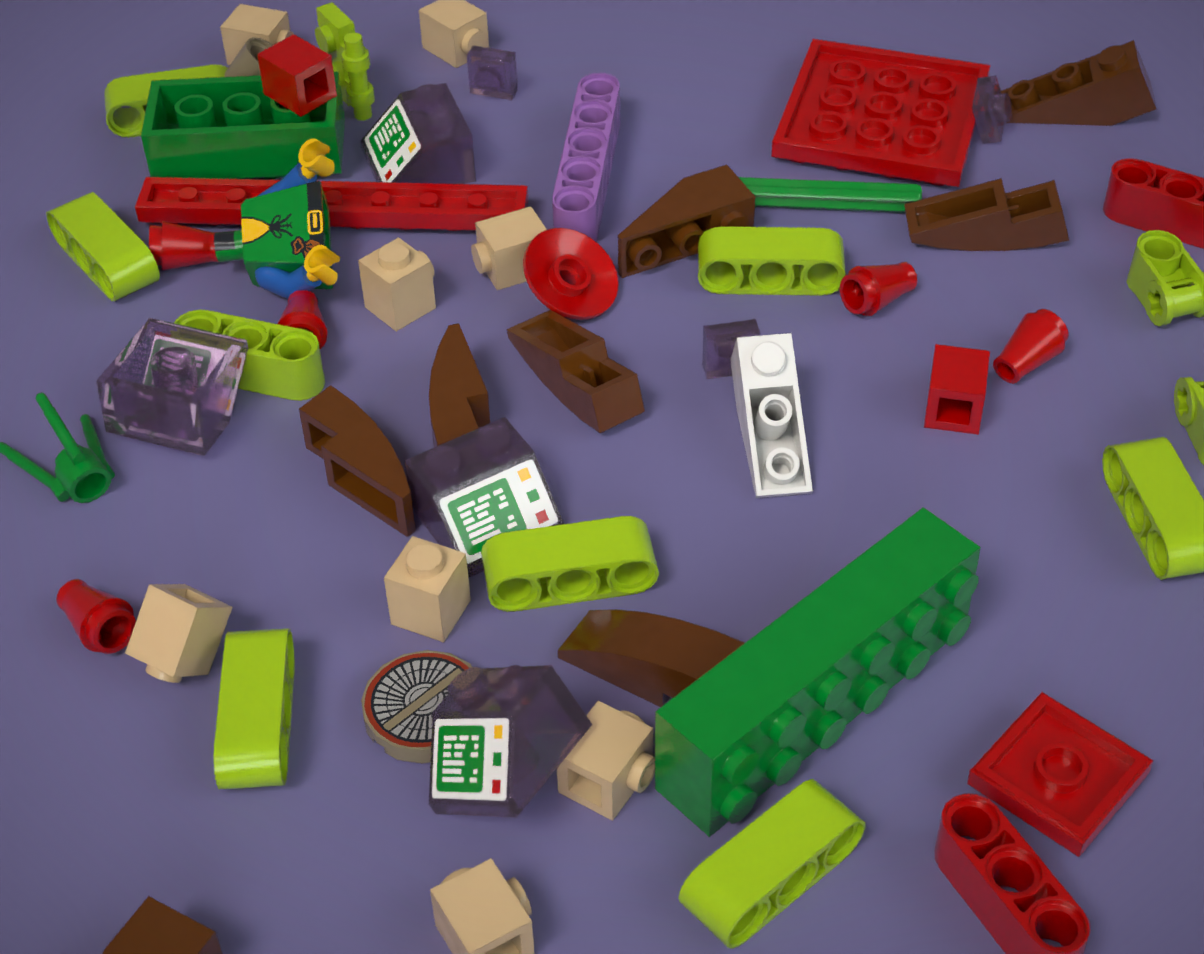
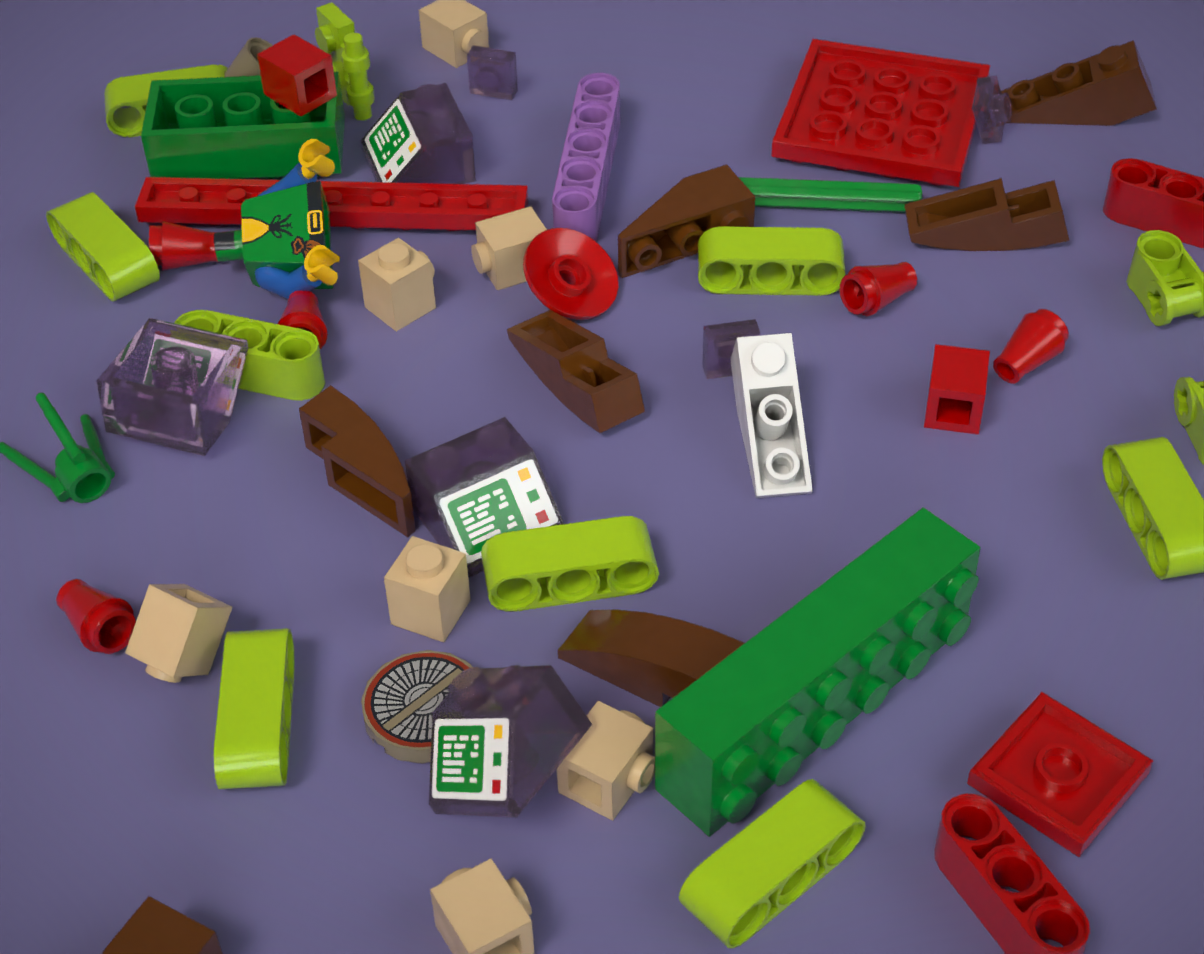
tan brick [220,4,294,65] -> none
reddish brown slope [429,323,491,484] -> none

